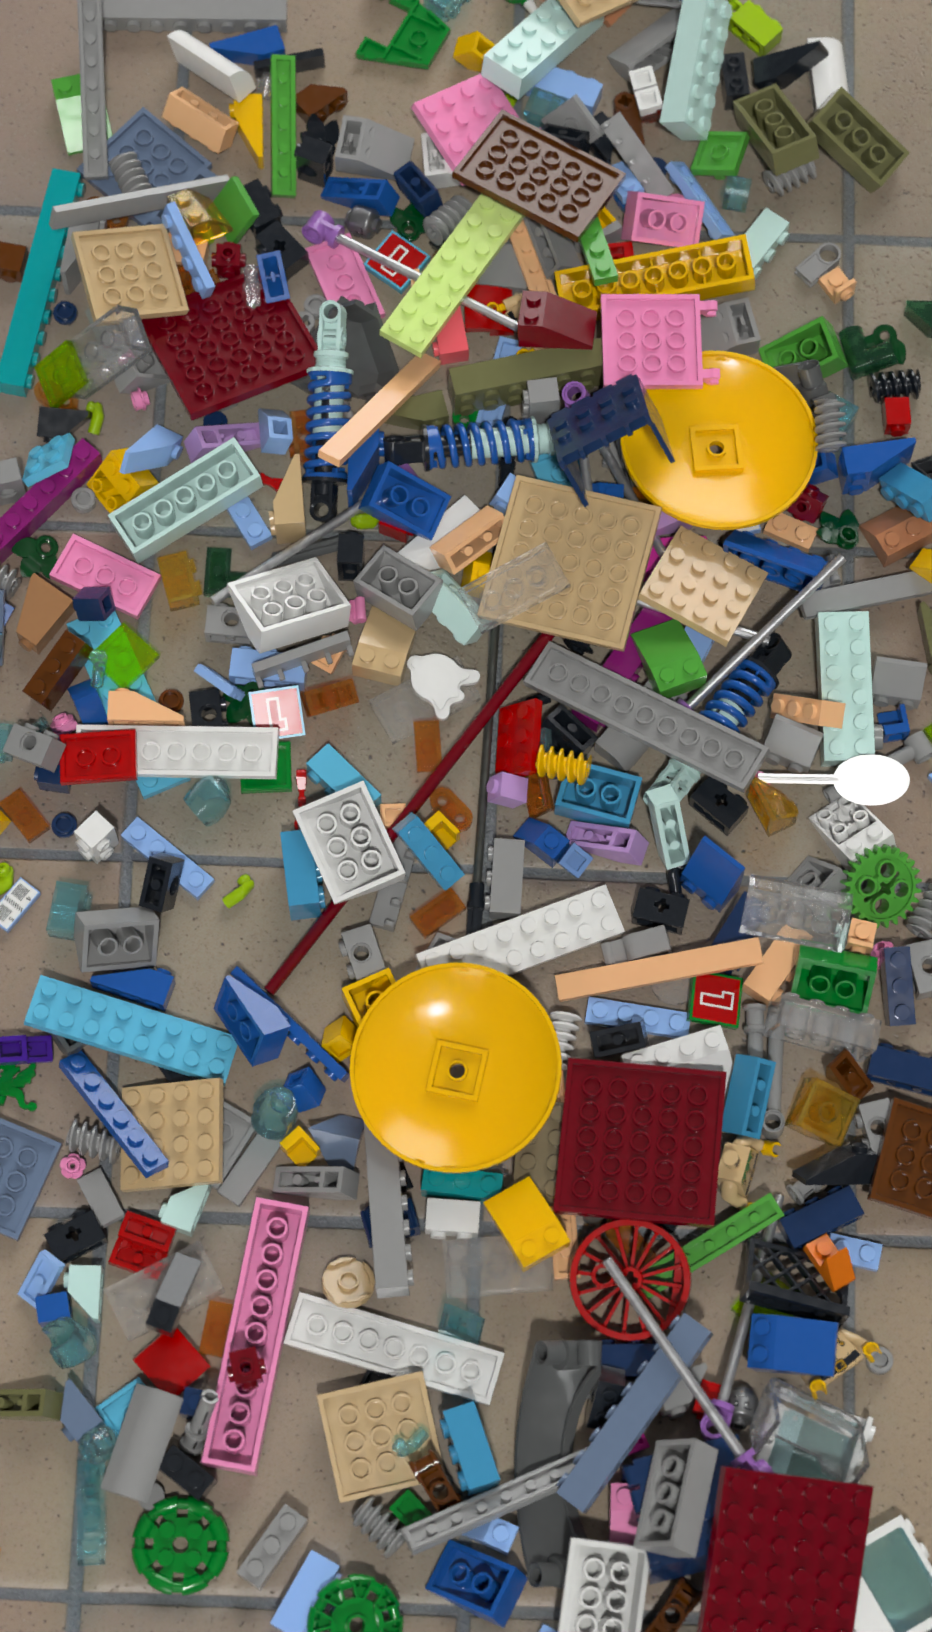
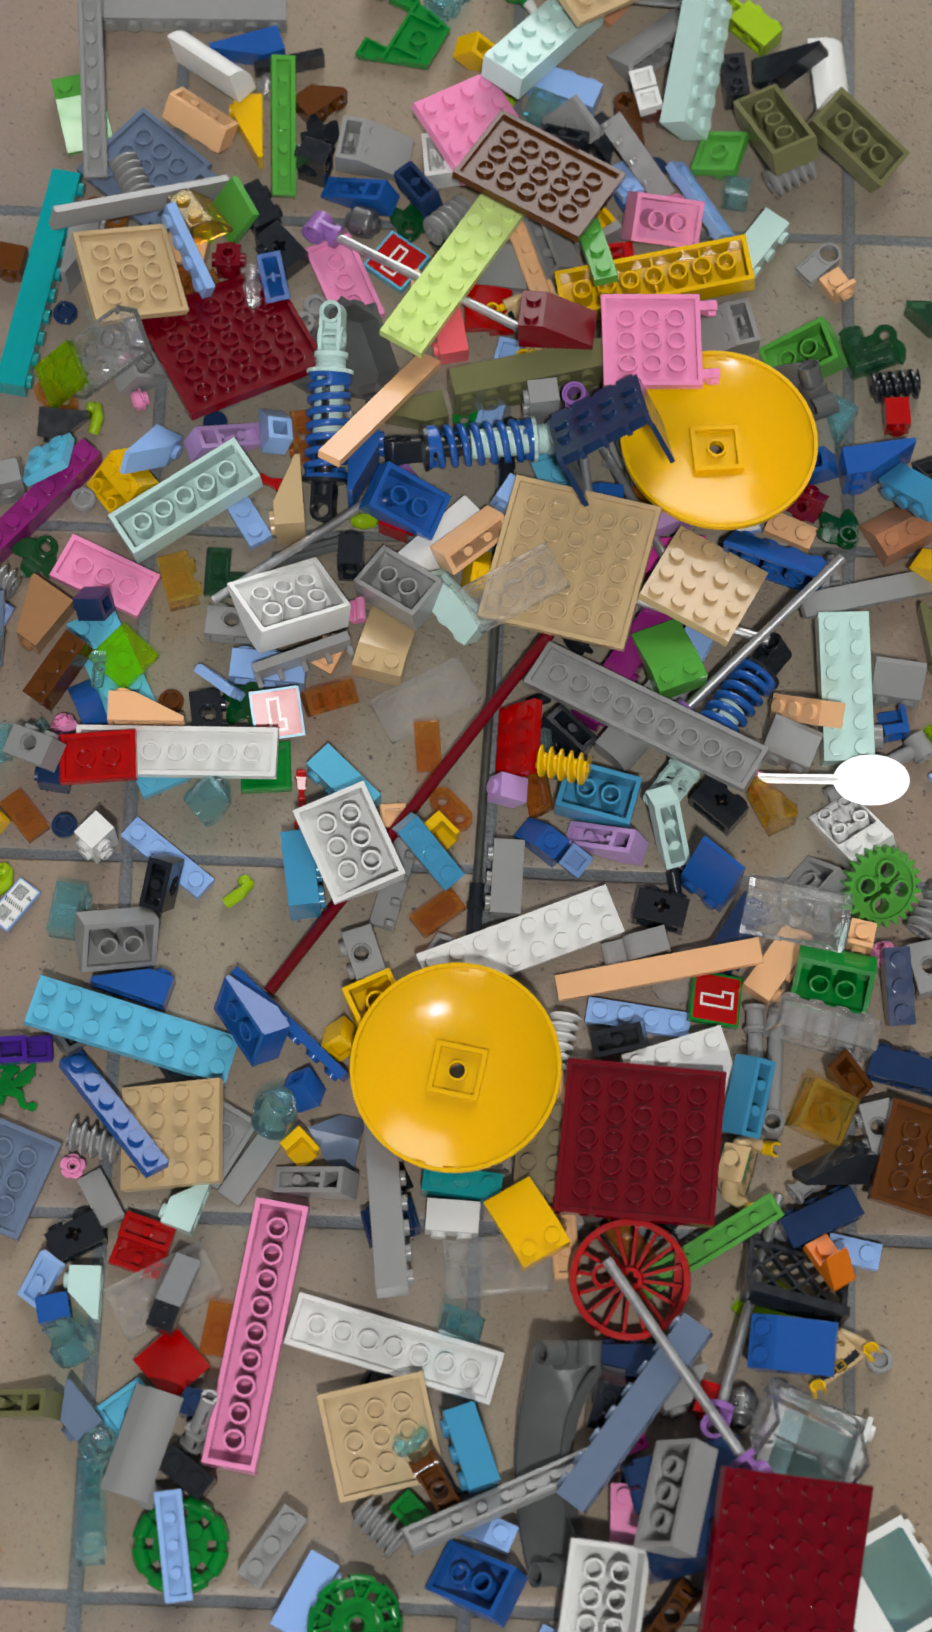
dark red brick [226,1346,267,1391] -> none
tan tile [321,1257,375,1308] -> none
white tile [407,654,480,721] -> none
light grey piece [814,399,847,453] -> none
none -> light blue plate [154,1489,194,1604]

